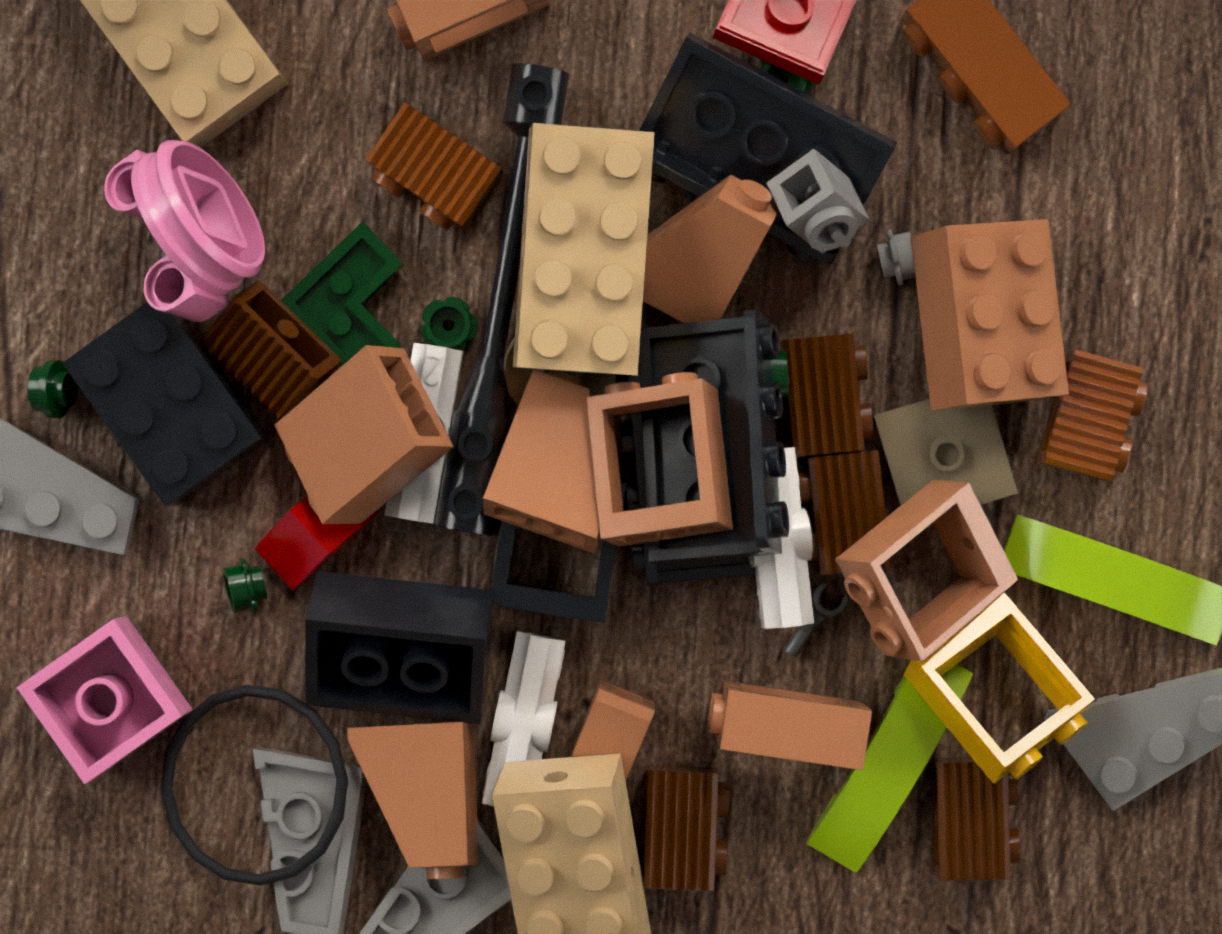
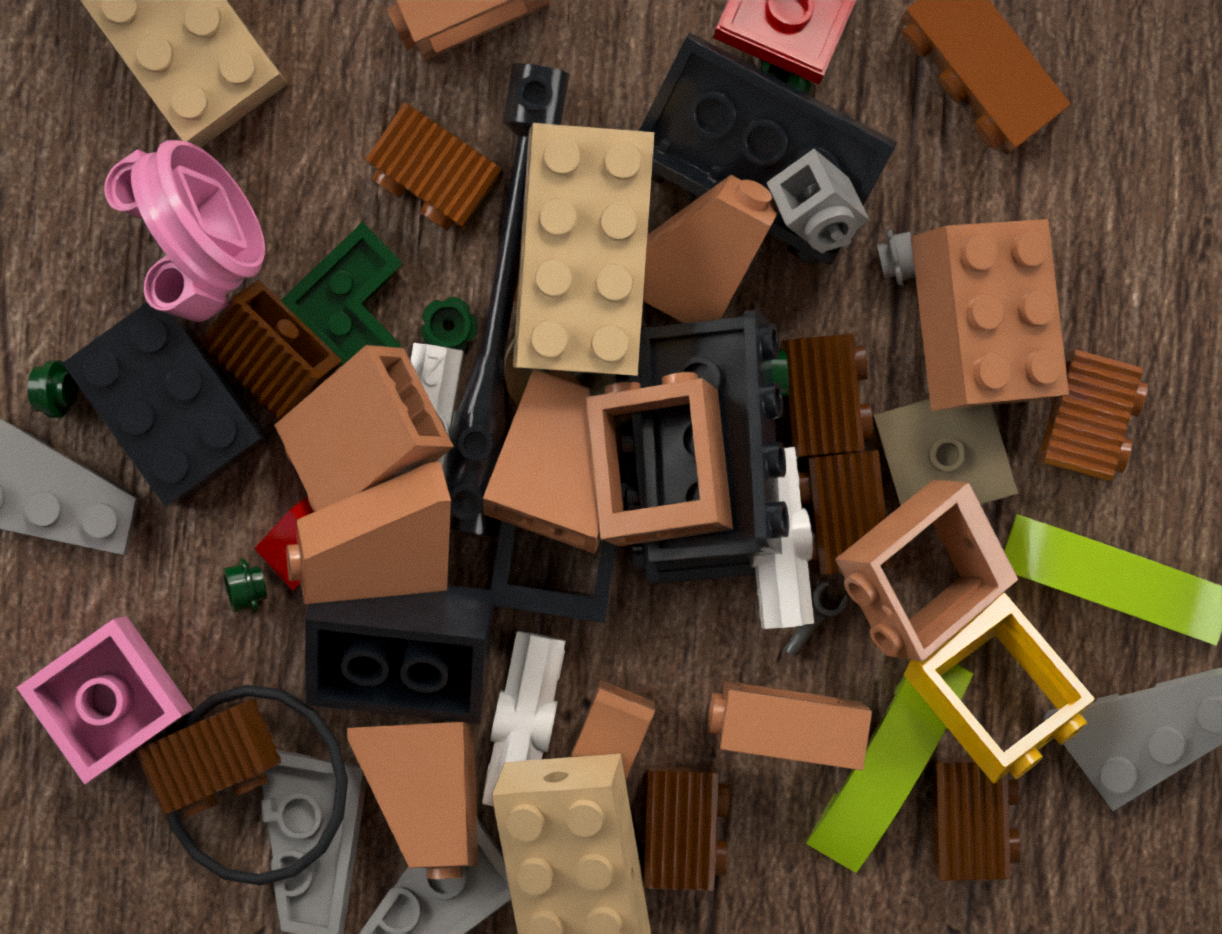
none -> reddish brown brick [135,699,281,818]
none -> nougat slope [286,462,451,604]

